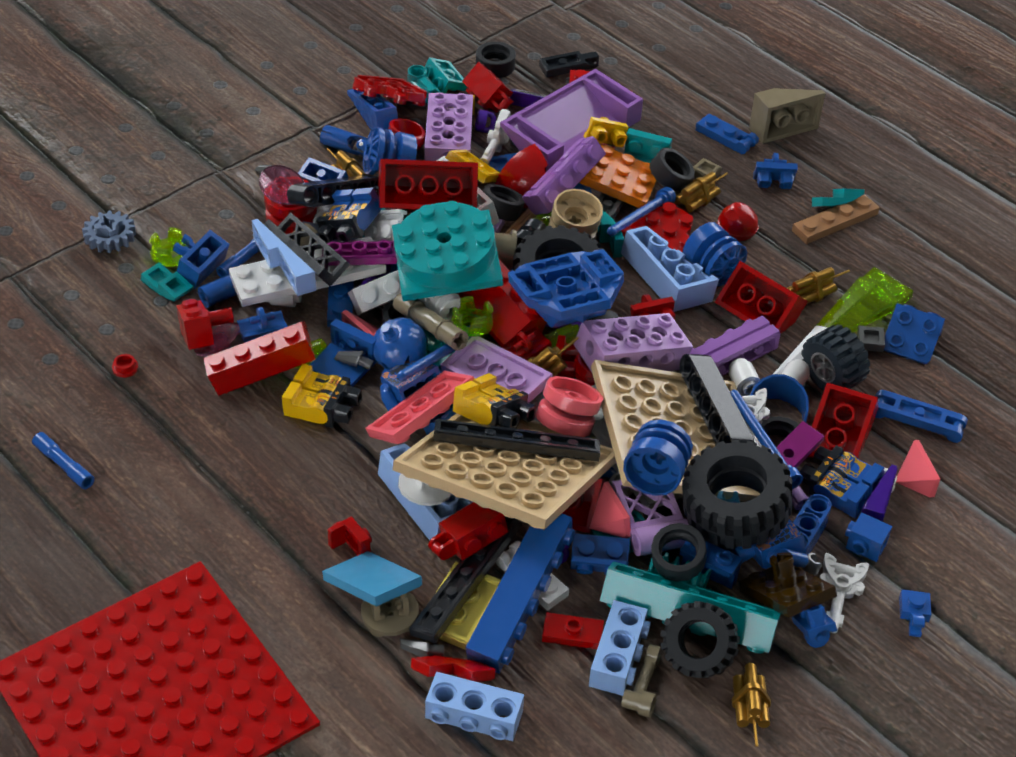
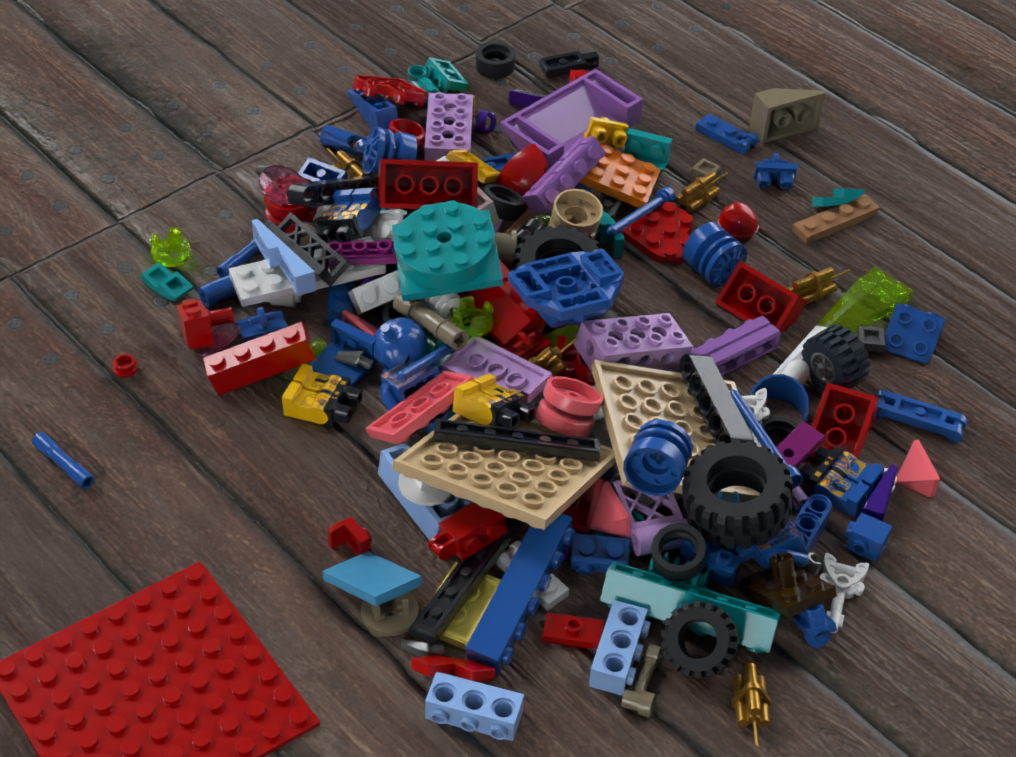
sand blue gear [82,210,136,253] -> none
blue brick [173,230,229,289] -> none
red brick [462,62,514,113] -> none
white piece [480,109,511,164] -> none
light blue wedge [621,226,719,312] -> none
red hips [630,294,675,320] -> none
black tyre [650,148,695,191] -> none
white brick [729,358,760,396] -> none
blue plate [899,589,931,637] -> none

